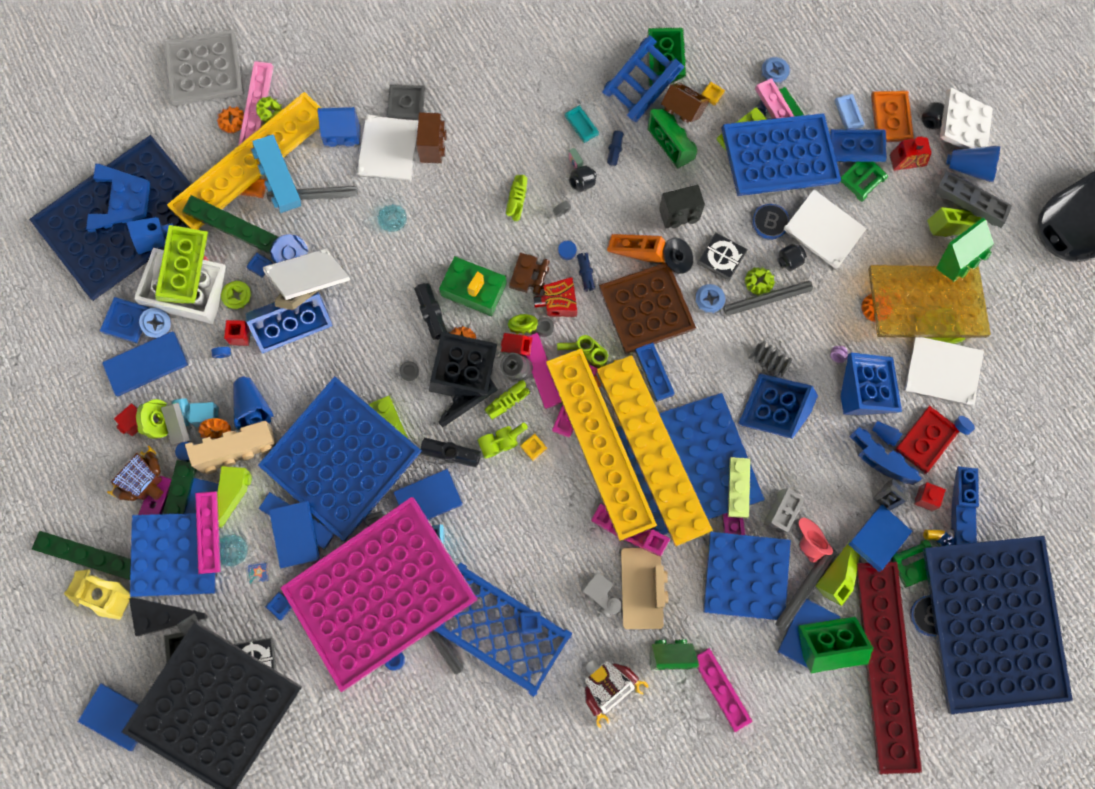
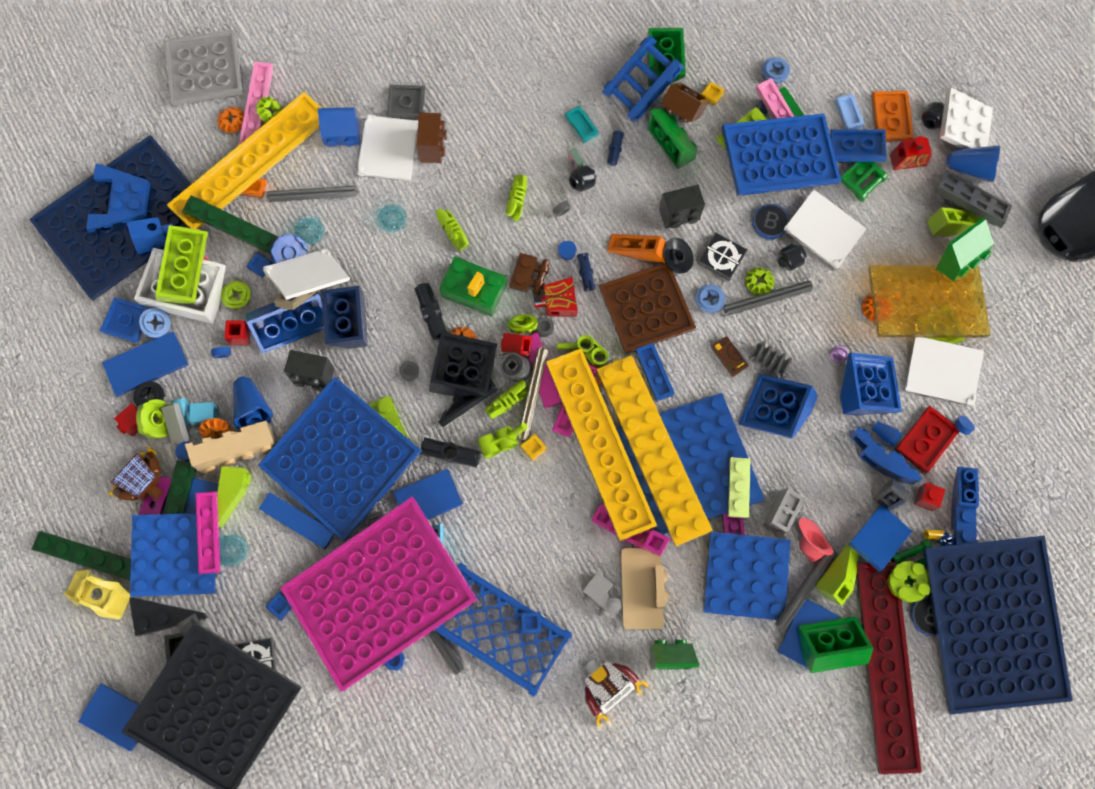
clear tile [246,561,269,585] -> none
dark azure brick [251,134,301,213] -> none
blue tile [269,501,320,569] -> none
dark pink tile [697,648,753,732] -> none
none -> black gear [133,381,166,407]
none -> pearl dark grey brick [284,350,335,391]
none -> clear light blue gear [295,216,324,244]
none -> dark blue slope [322,286,368,349]
none -> lime hinge [435,209,469,251]
none -> dark tan axle [517,347,548,441]
none -> reddish brown tile [711,336,749,378]
none -> lime plate [888,561,930,603]

